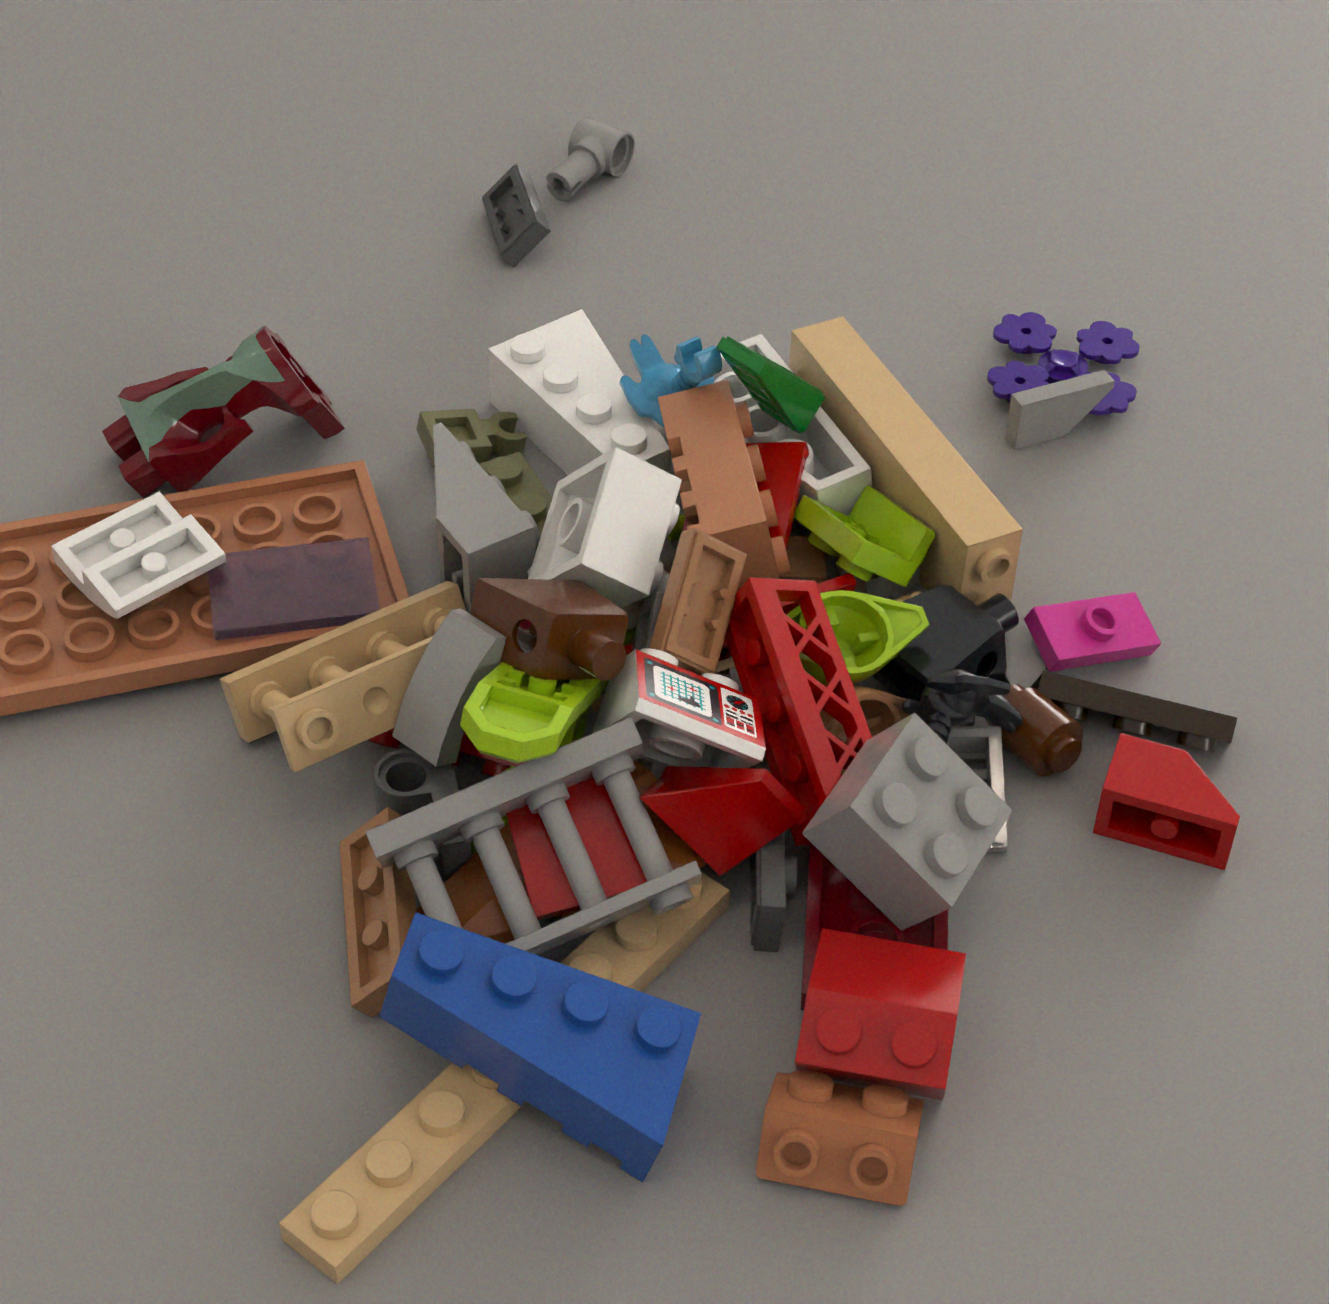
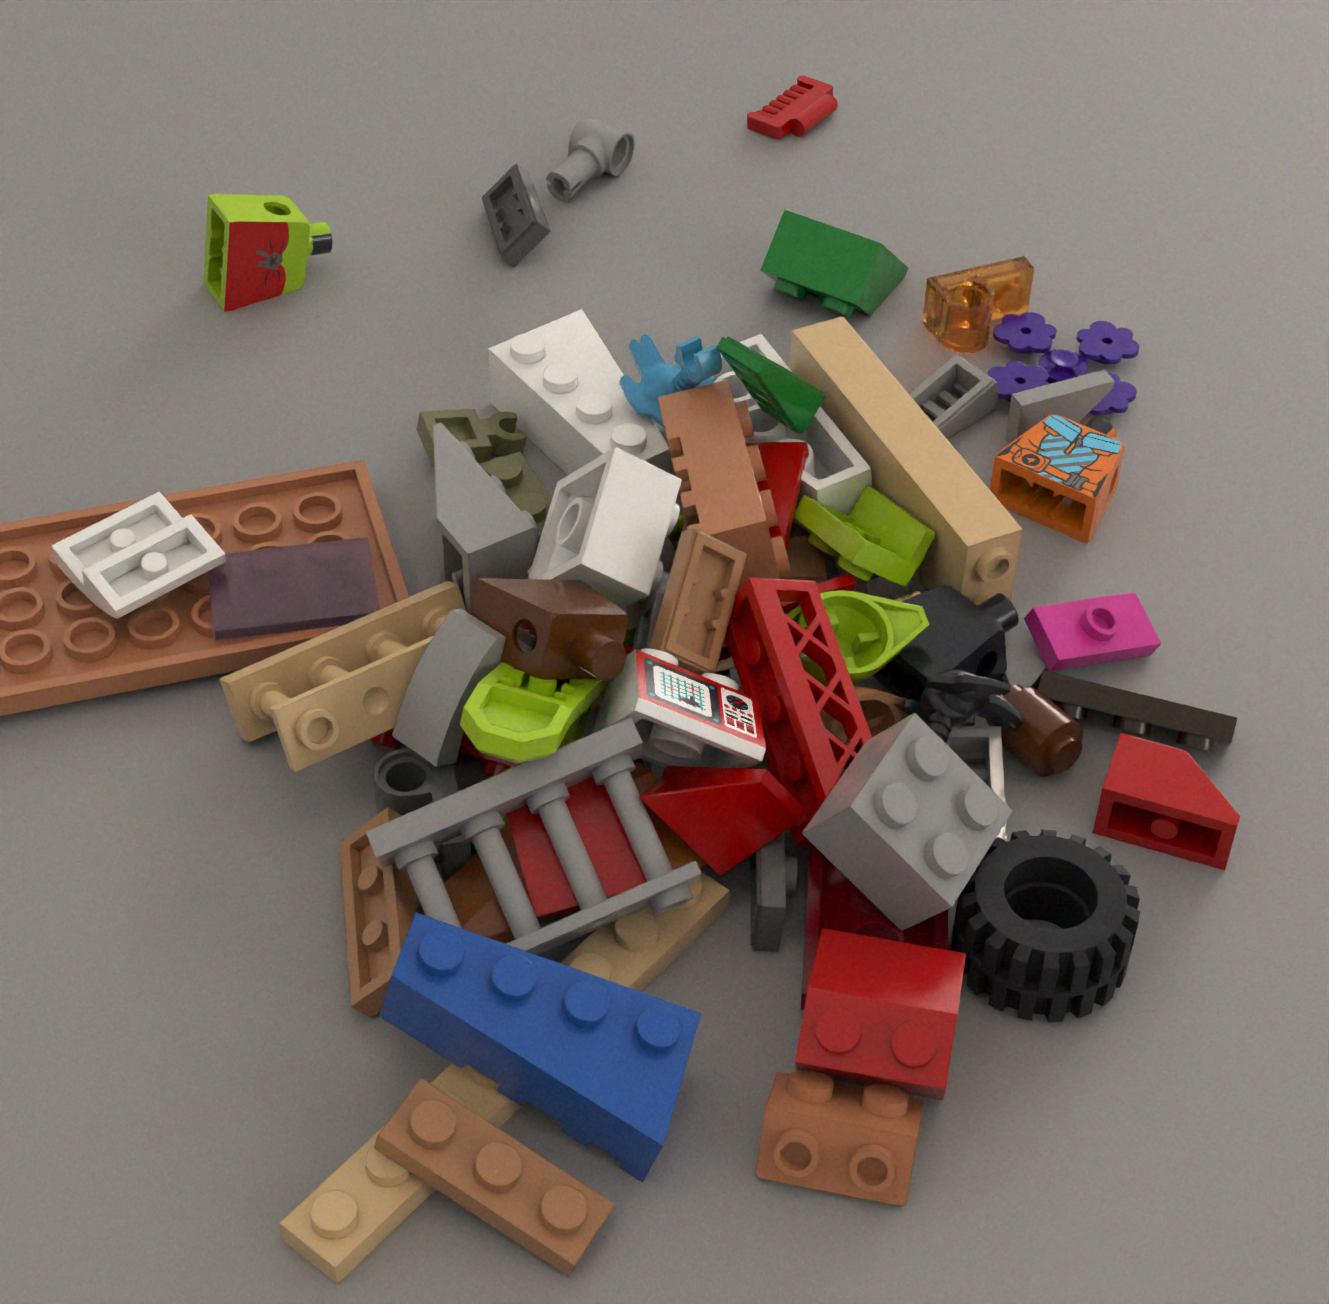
dark red hips [102,326,345,498] -> none
none -> torso [203,194,333,312]
none -> medium nougat plate [374,1078,615,1277]
none -> red piece [747,76,838,139]
none -> green slope [760,210,908,318]
none -> light grey slope [908,353,998,439]
none -> clear orange plate [922,256,1034,354]
none -> black tyre [951,829,1141,1022]
none -> orange torso [990,415,1125,544]

